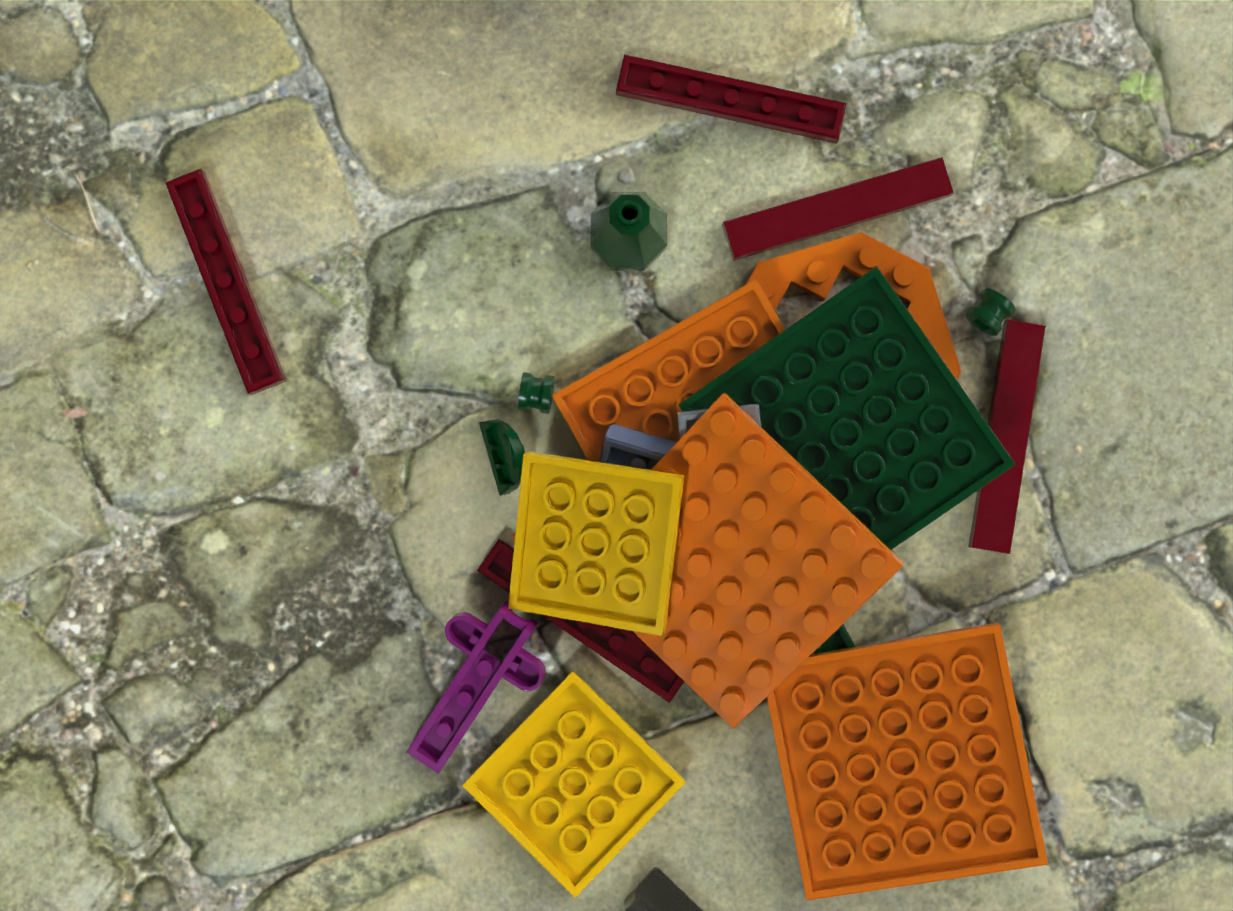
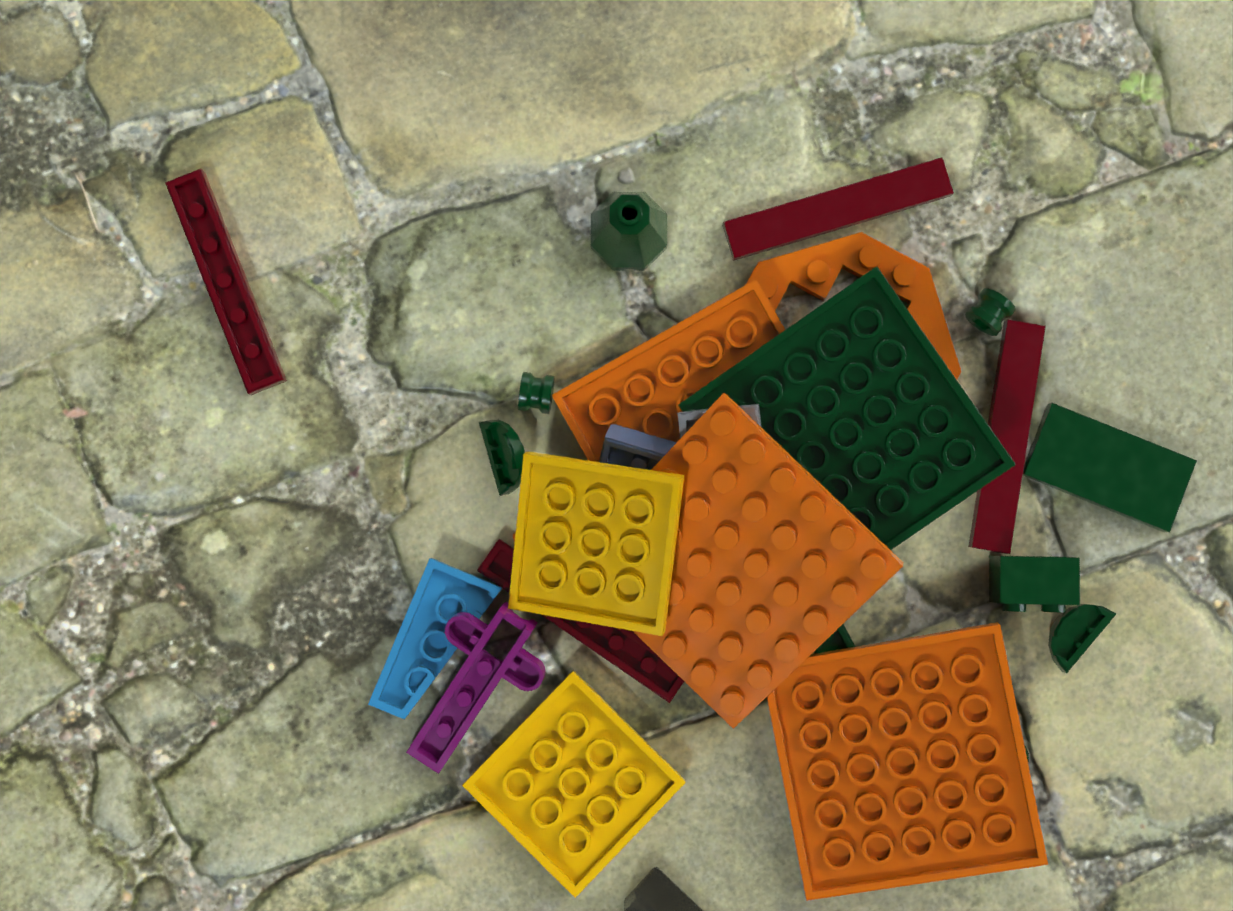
dark red tile [616,54,847,144] -> none
none -> dark azure wing [368,558,502,719]
none -> dark green brick [989,555,1080,613]
none -> dark green tile [1023,403,1197,532]
none -> dark green plate [1048,604,1116,674]

